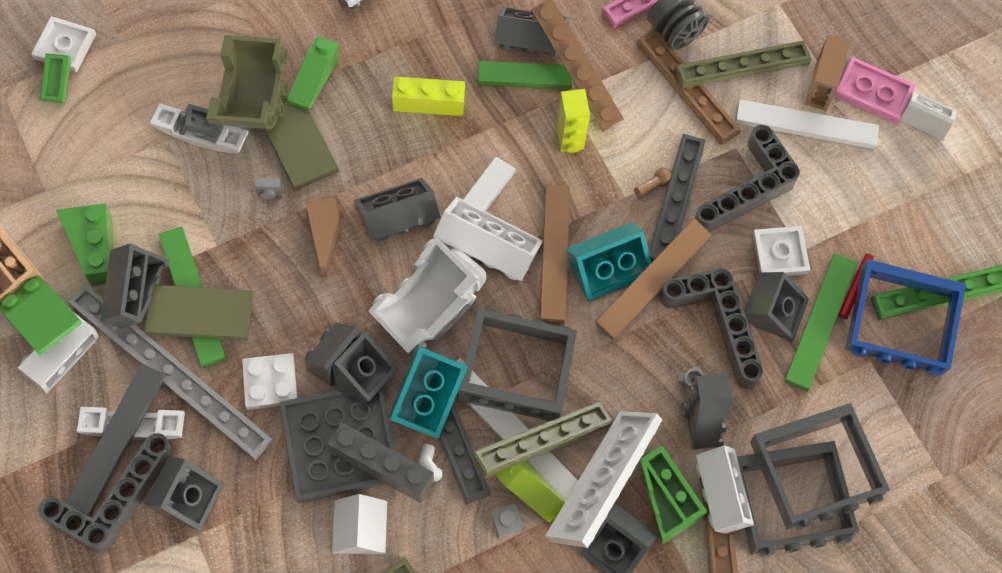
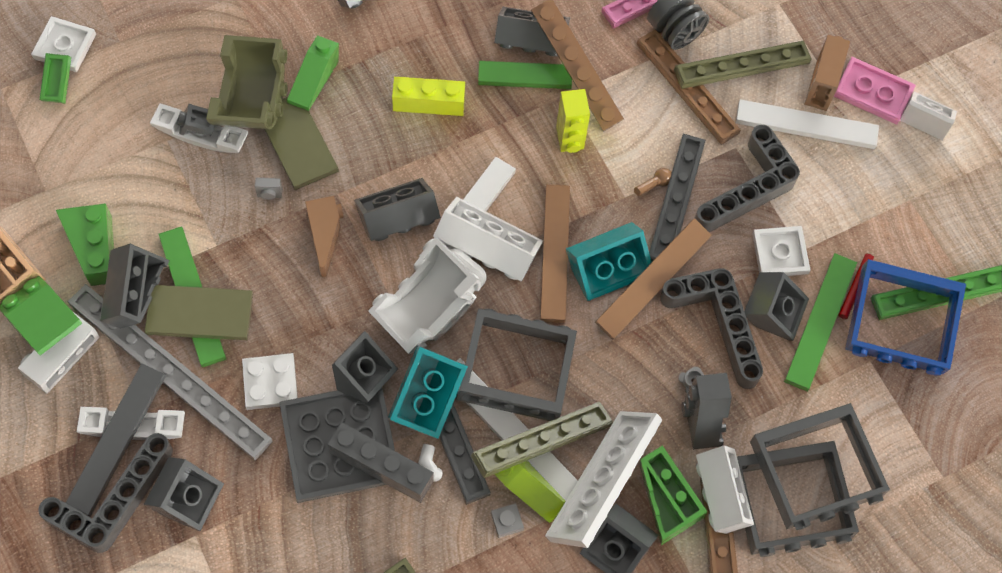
dark grey slope [305,323,360,386] -> none
white slope [332,494,387,554] -> none

